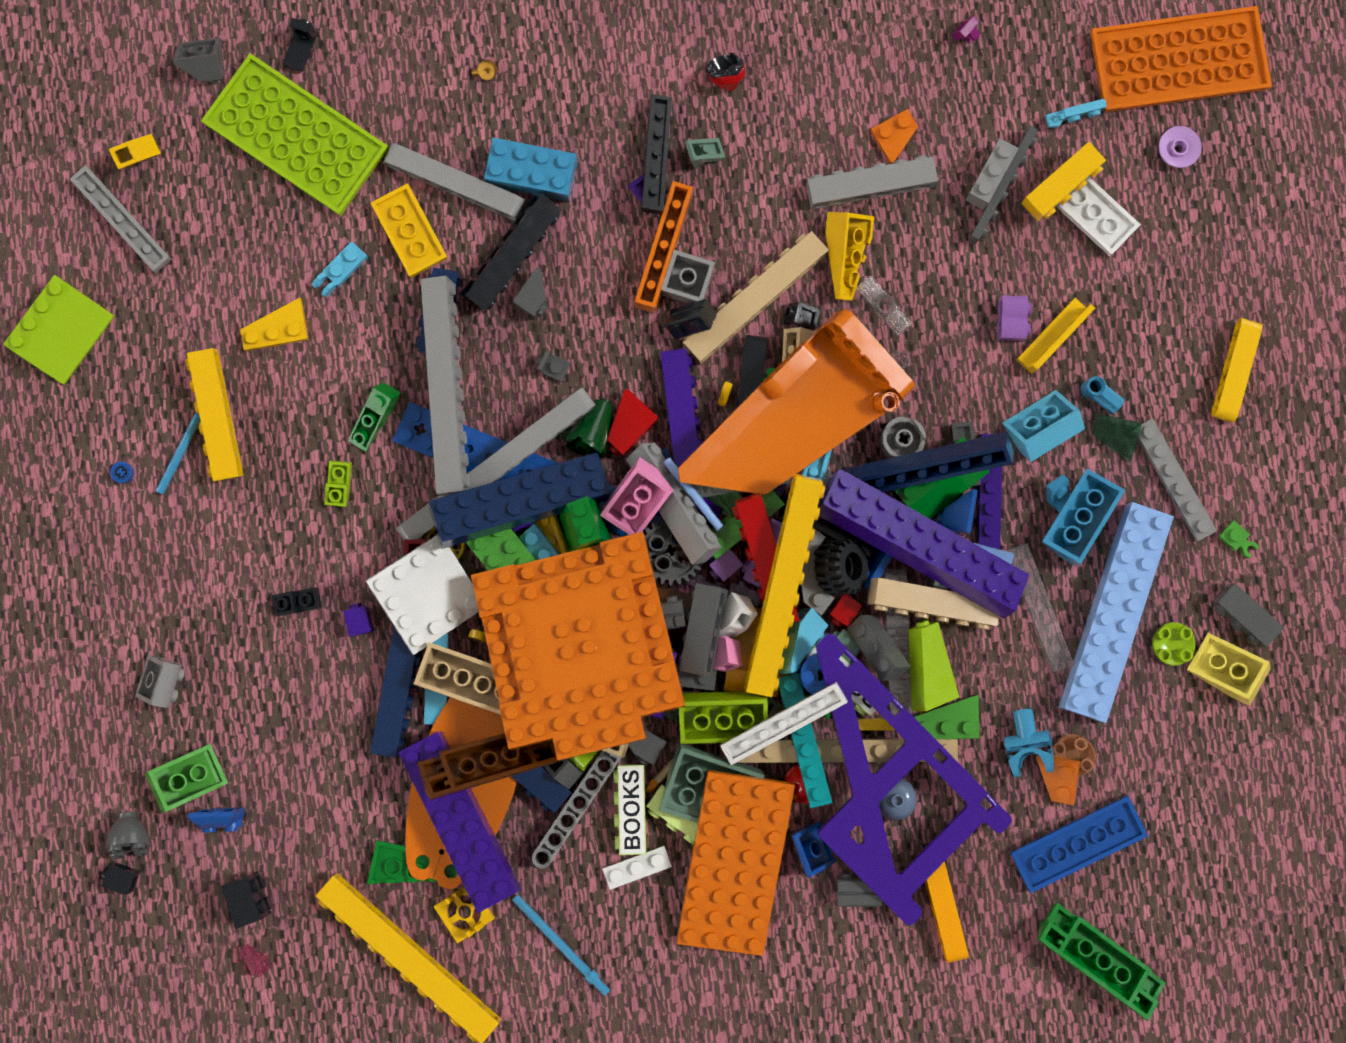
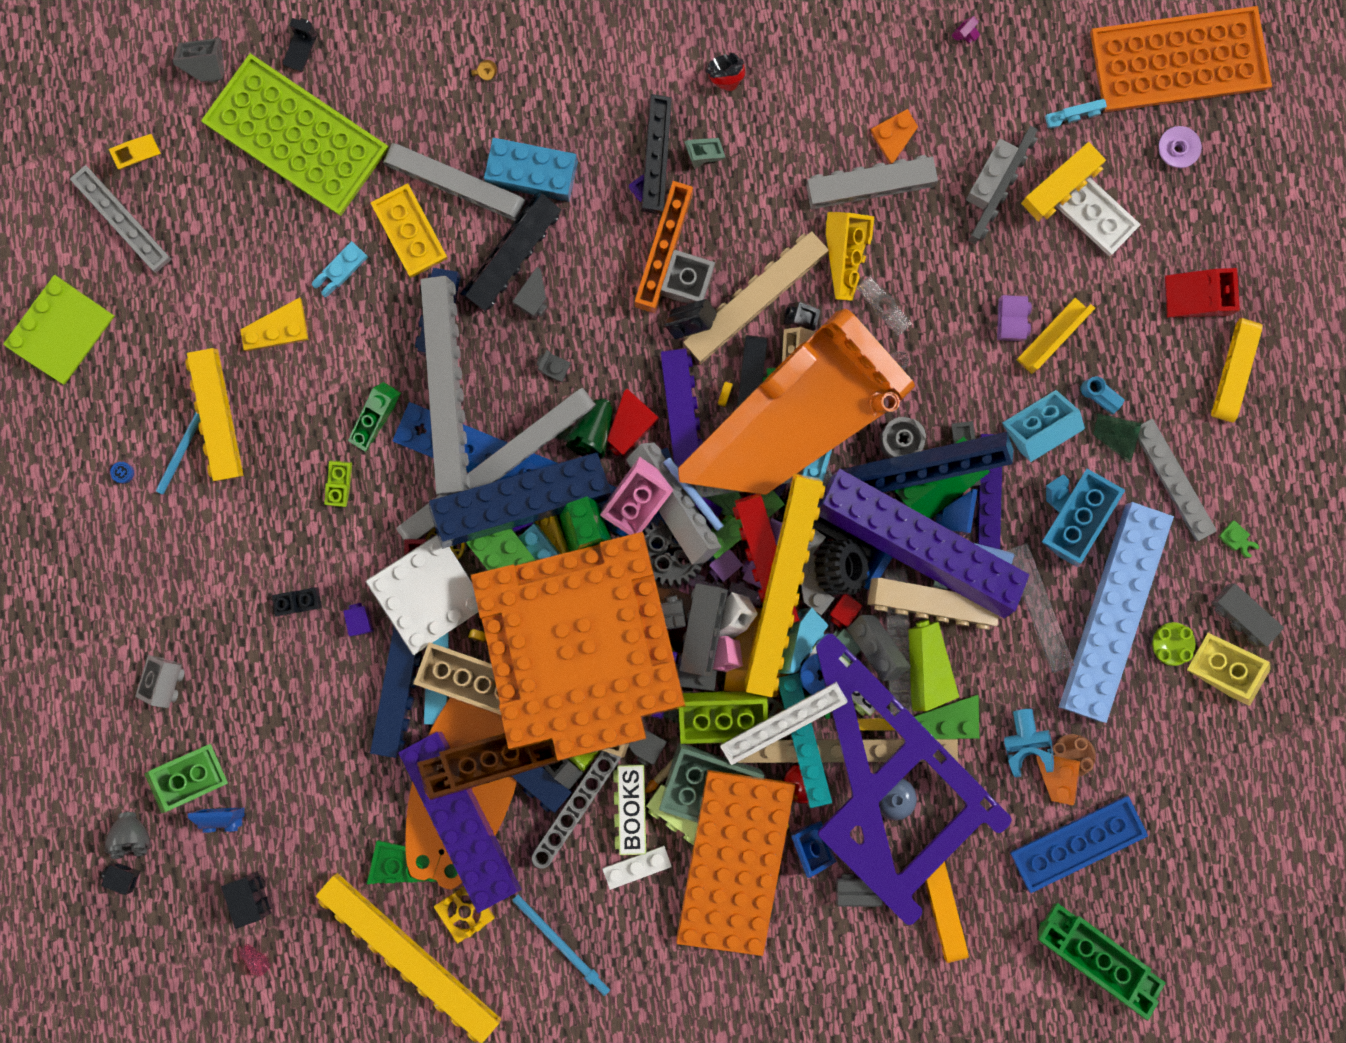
none -> red slope [1165,268,1240,318]

